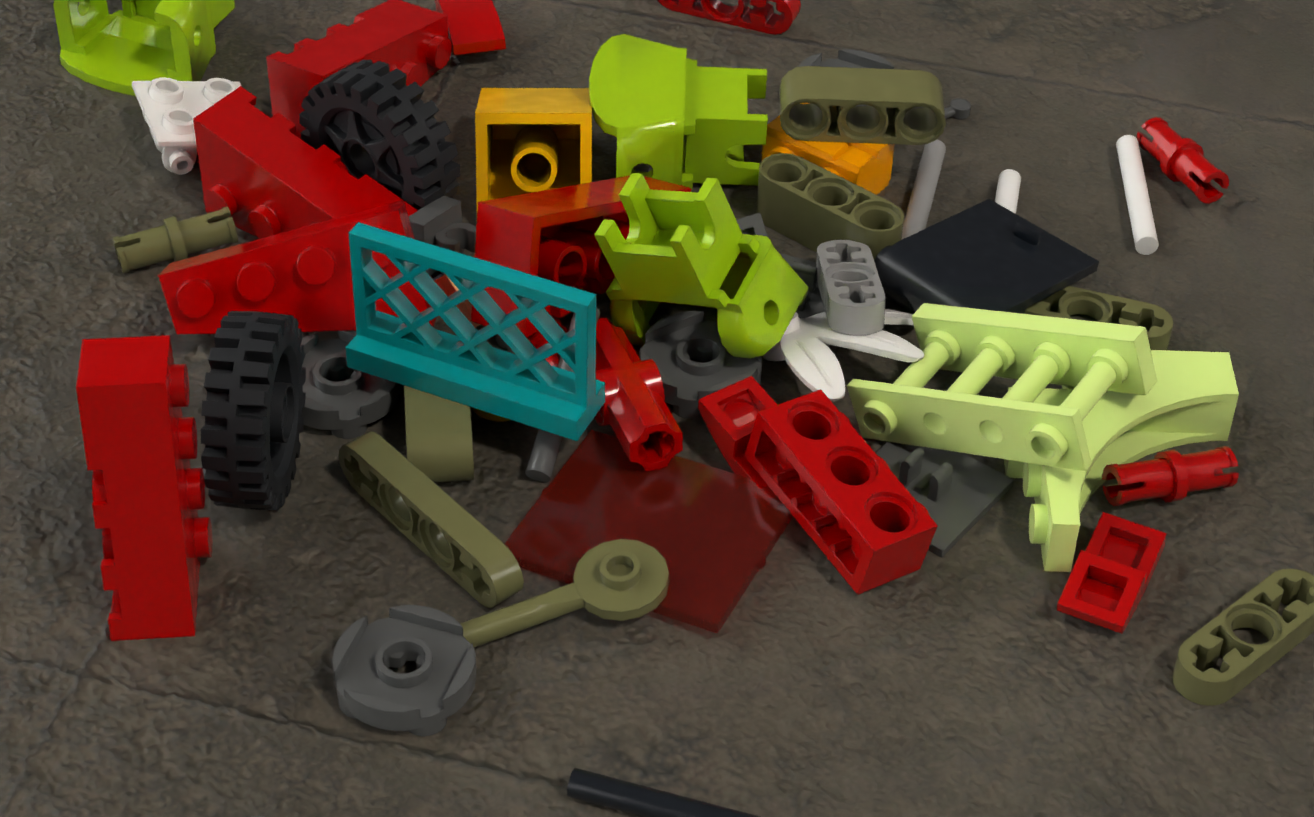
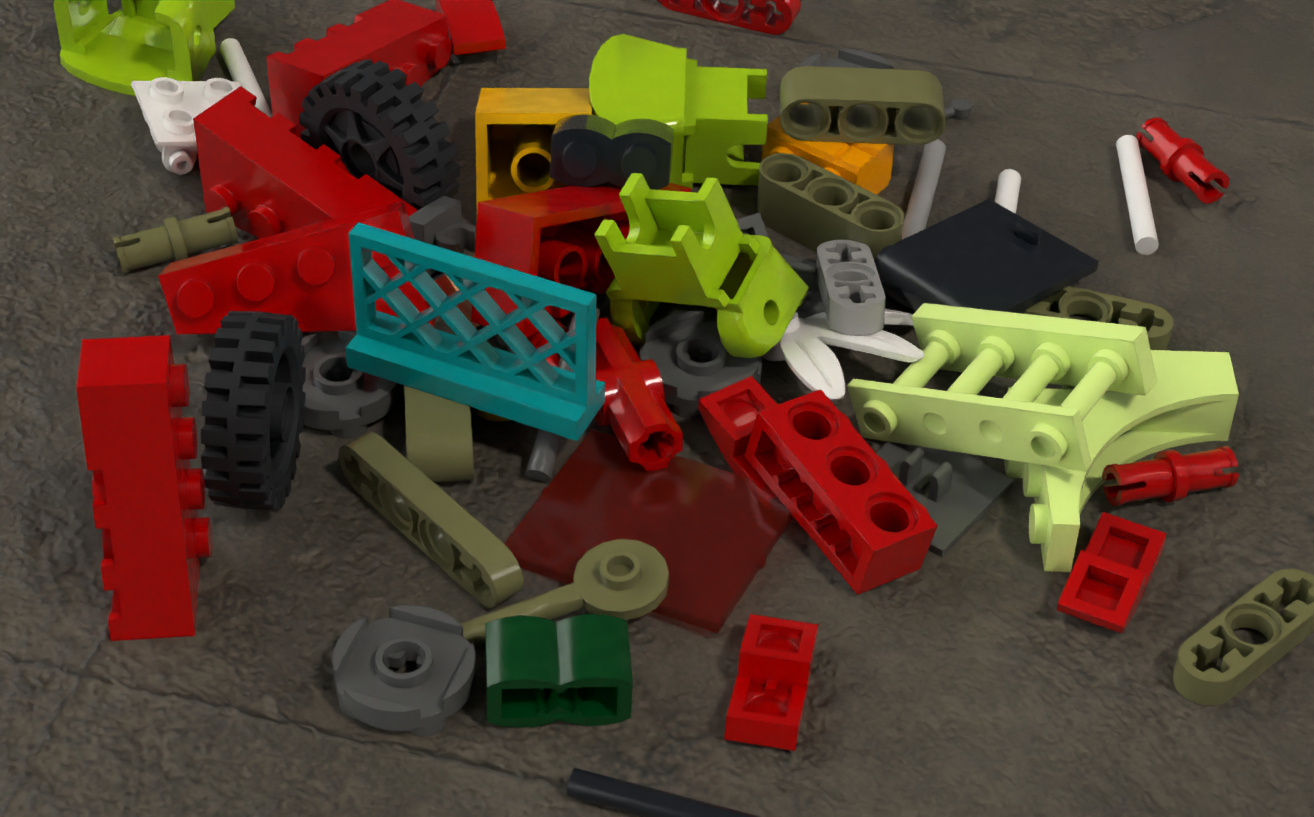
none -> white bar [219,38,272,118]
none -> dark green brick [485,614,633,728]
none -> black brick [550,115,674,190]
none -> red slope [724,614,819,751]

